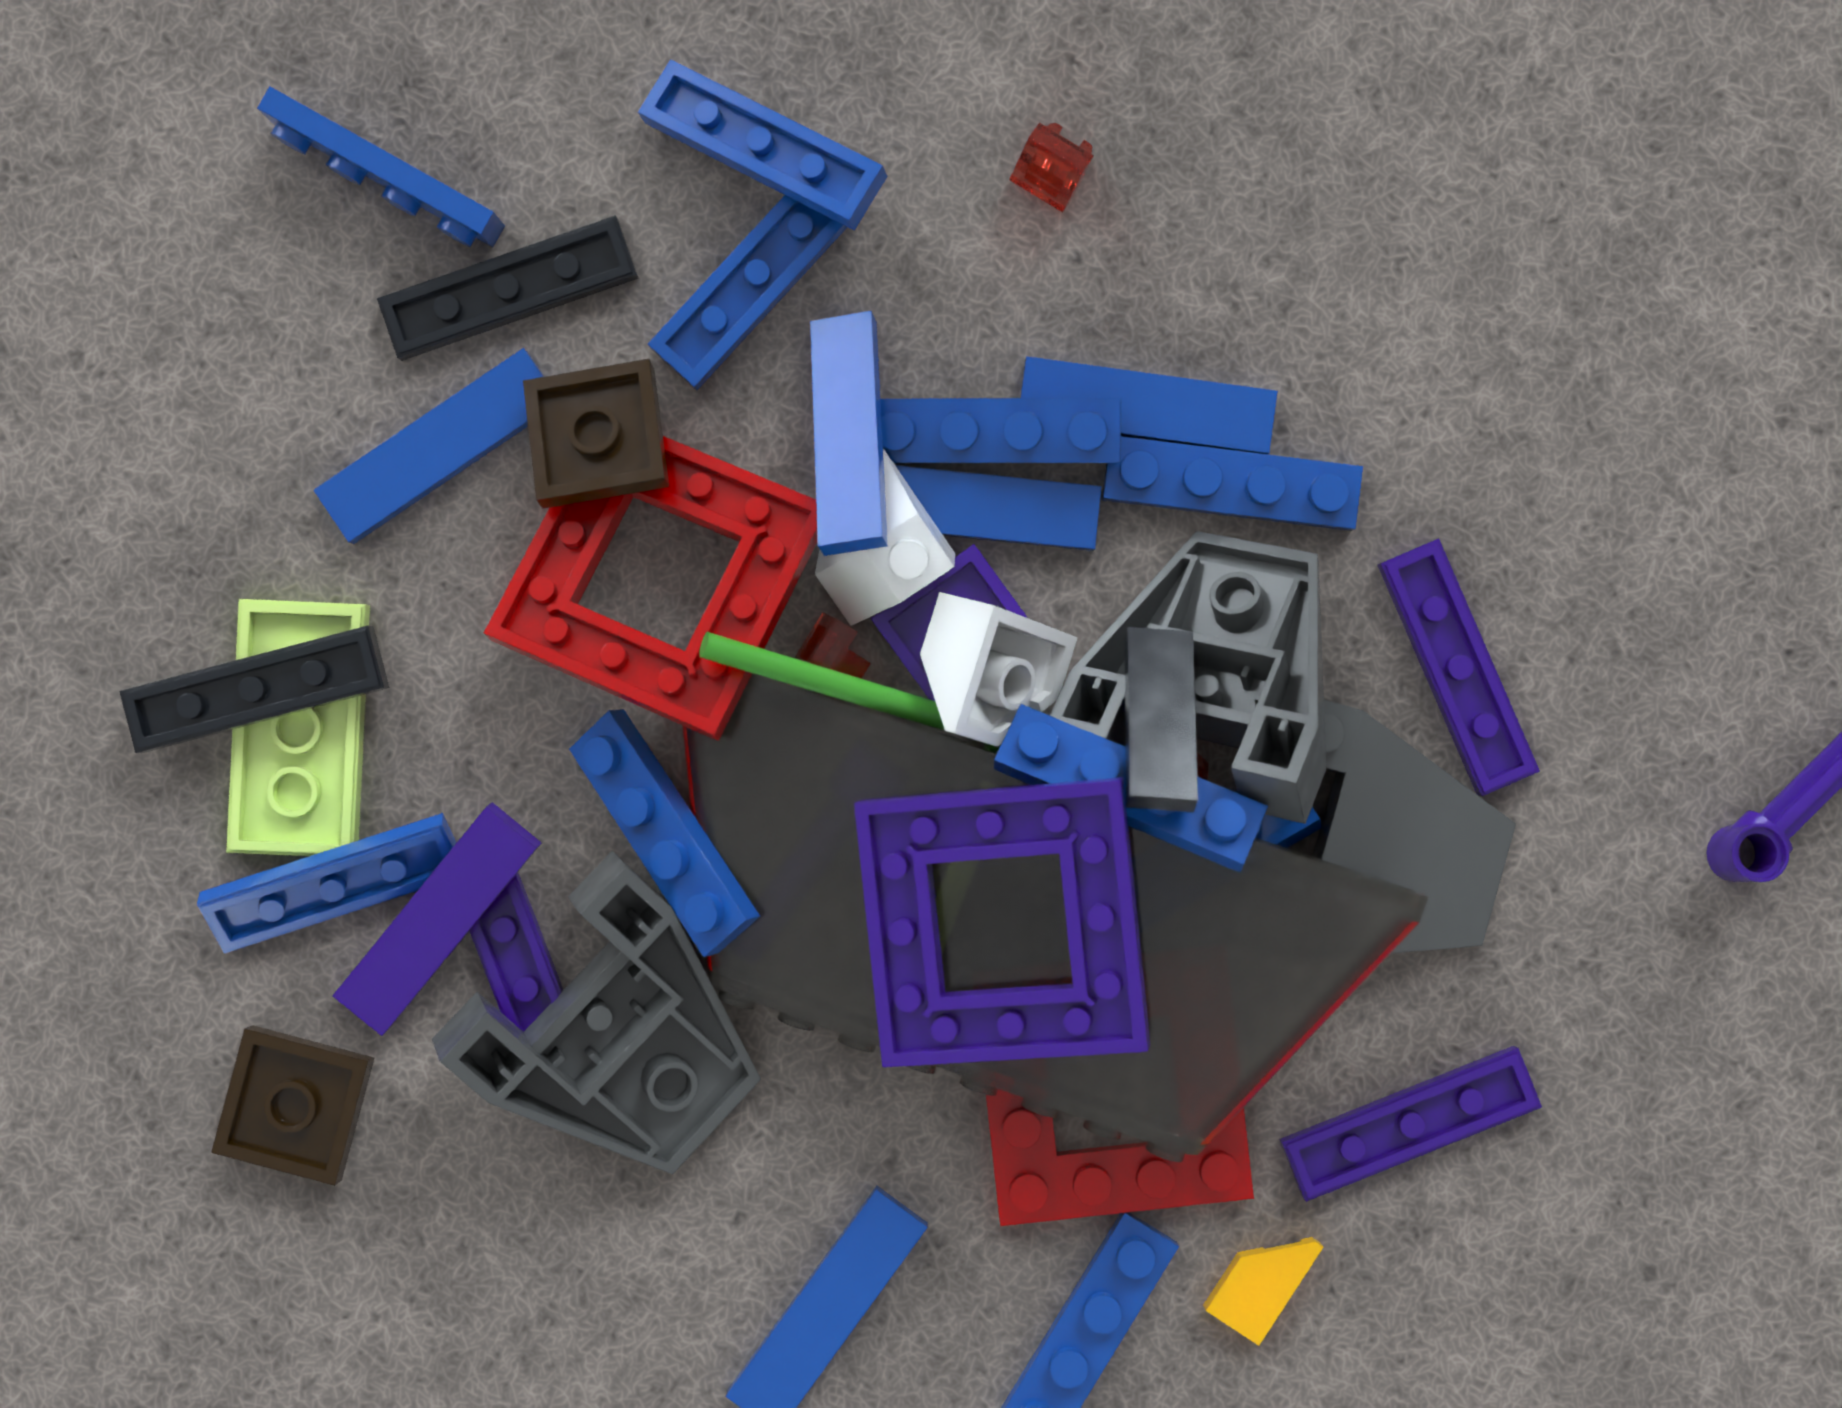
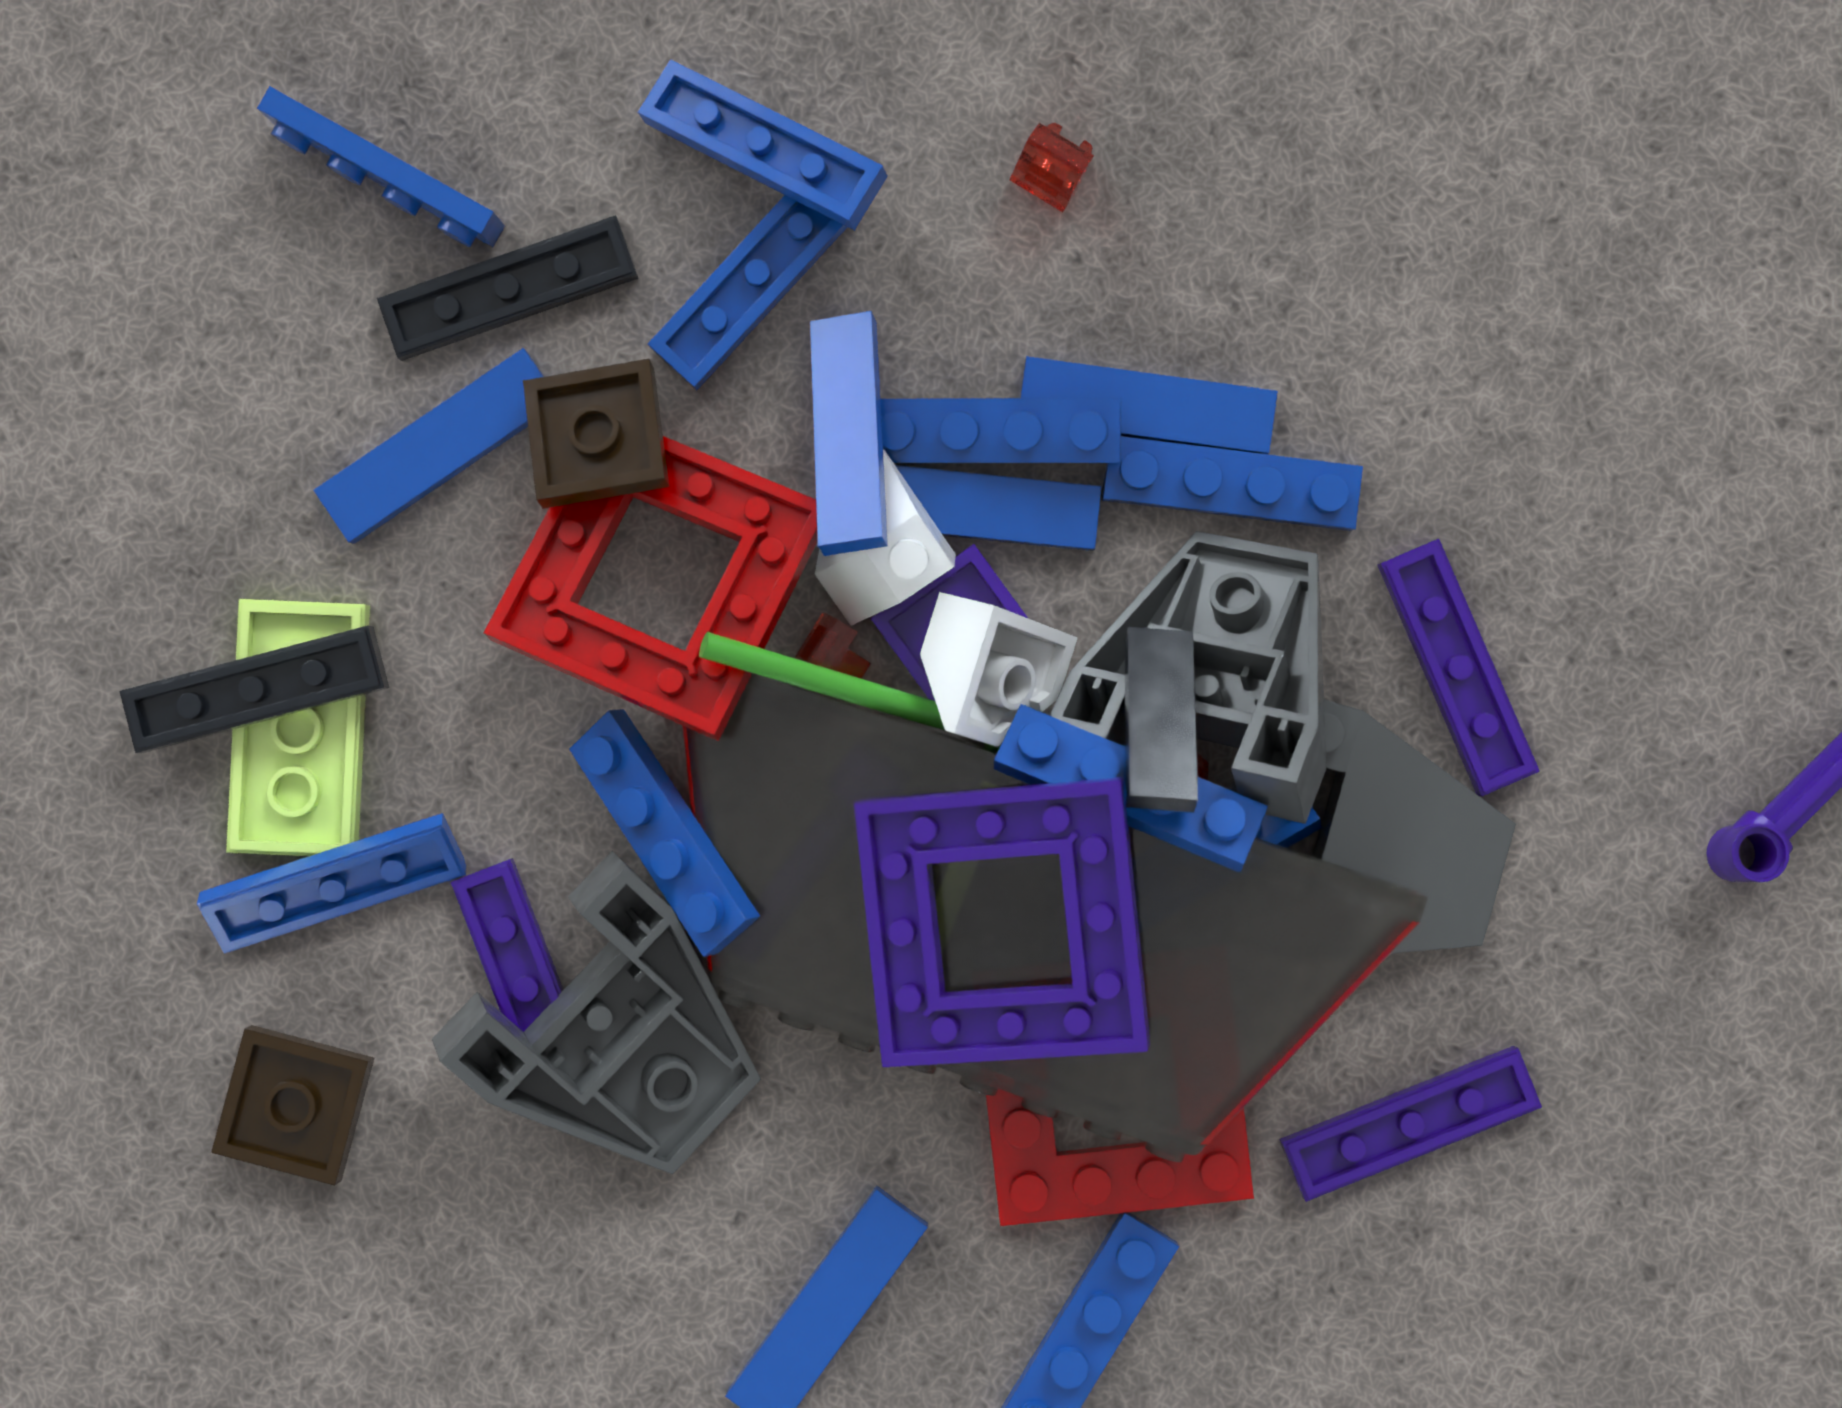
dark purple tile [332,802,542,1036] -> none
yellow tile [1203,1237,1323,1346] -> none

